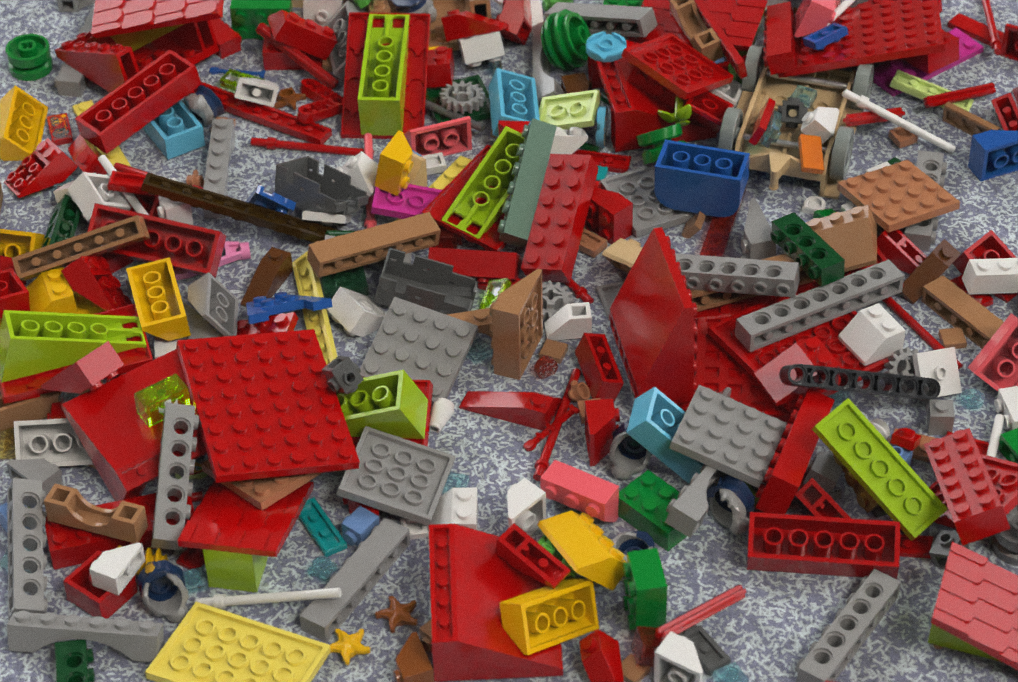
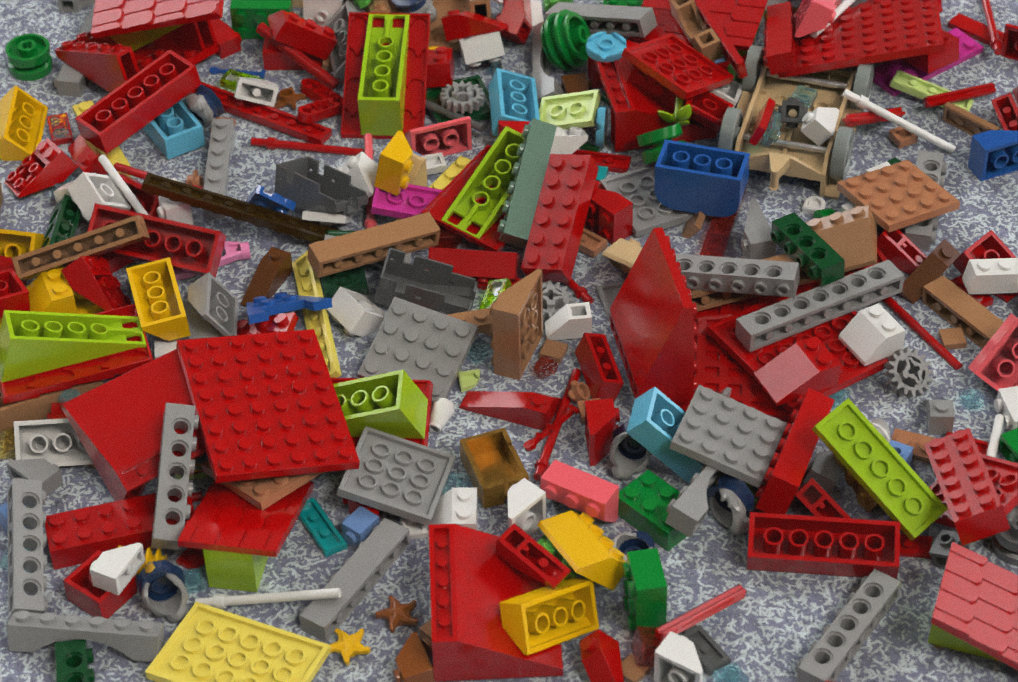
slope [41,341,124,394] -> none
medium nougat arch [44,483,148,543] -> none
red tile [108,171,151,196] -> none
clear neon green brick [134,373,190,427] -> none
clear light blue plate [308,556,337,581] -> none
dark grey brick [322,356,364,394] -> none
black beam [779,364,941,400] -> none
orange tile [798,134,824,175] -> none
blue plate [803,23,848,50] -> none
red plate [890,428,922,451] -> none
white plate [912,347,962,397] -> none
none -> yellowish green tile [457,369,480,392]
none -> pearl gold piece [460,427,529,509]

